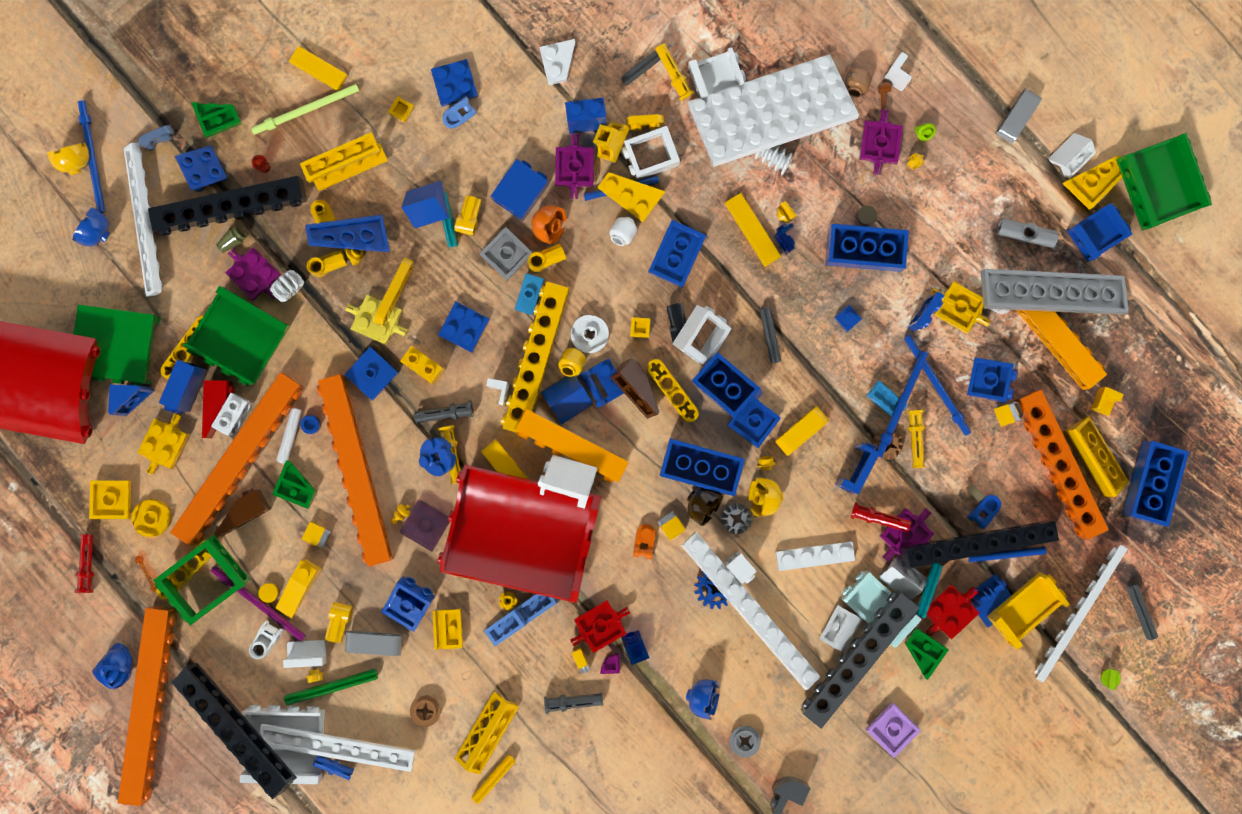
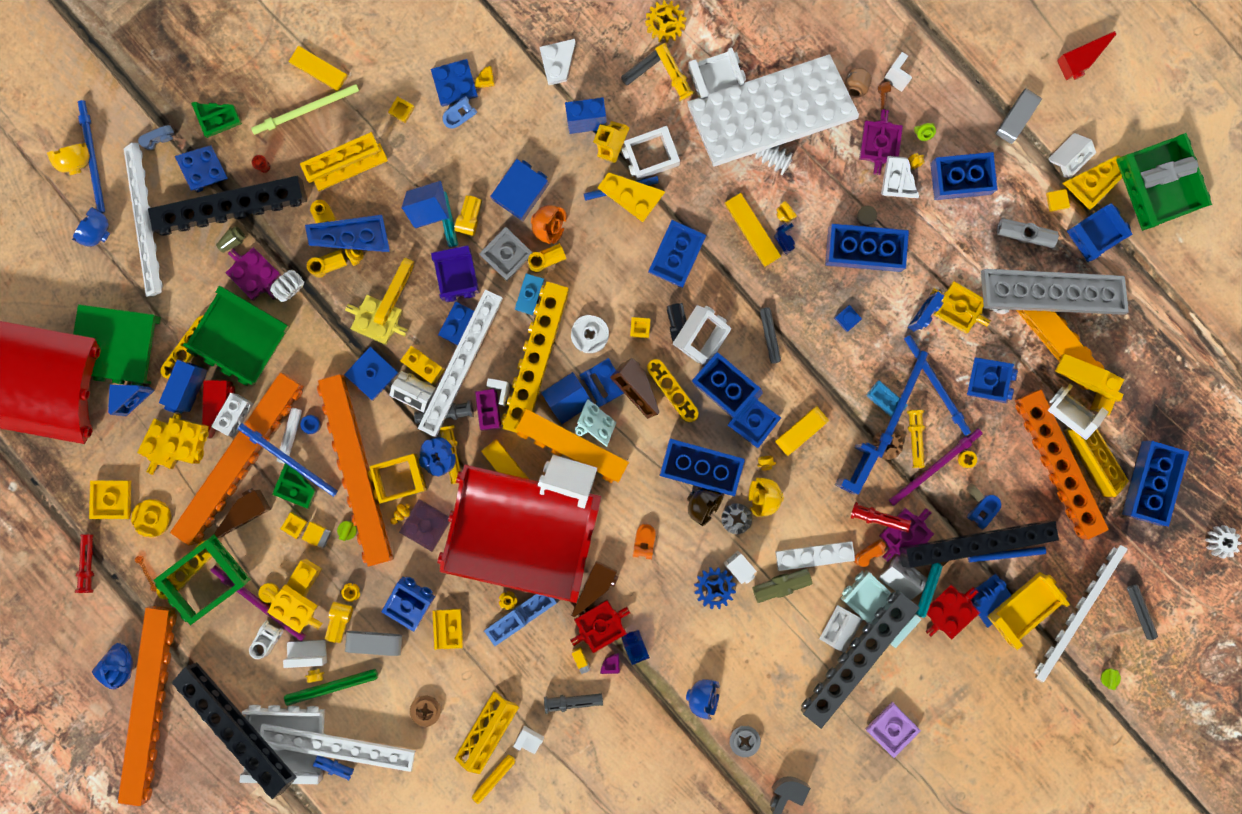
magenta plate [555,134,594,199] -> none
yellow head [558,348,586,377] -> none
white head [609,217,637,246] -> none
yellow plate [626,114,664,131] -> none
yellow piece [657,511,686,541] -> none
white plate [681,532,820,690] -> none
green wing [904,627,949,680] -> none
yellow piece [994,402,1024,427] -> none
none -> yellow plate [161,417,209,464]
none -> blue bar [237,423,338,497]
none -> yellow plate [262,584,323,633]
none -> yellow plate [280,512,308,539]
none -> lime plate [337,520,357,541]
none -> yellow plate [341,583,360,602]
none -> yellow window [368,454,427,504]
none -> white brick [390,371,436,413]
none -> white plate [418,290,503,437]
none -> dark purple panel [431,245,480,302]
none -> yellow tile [475,66,495,89]
none -> magenta brick [475,389,501,431]
none -> white panel [513,726,544,754]
none -> reddish brown slope [571,561,619,617]
none -> light aqua hinge [575,399,617,447]
none -> yellow gear [645,0,686,43]
none -> olive piece [752,568,813,603]
none -> orange plate [854,539,887,567]
none -> white wing [881,156,919,198]
none -> magenta bar [889,428,983,506]
none -> blue brick [930,152,998,200]
none -> yellow bush [958,451,977,468]
none -> yellow tile [1046,189,1070,212]
none -> white panel [1048,384,1109,440]
none -> yellow slope [1055,354,1125,398]
none -> red slope [1057,31,1116,81]
none -> light grey piece [1141,157,1199,188]
none -> white gear [1205,525,1242,558]

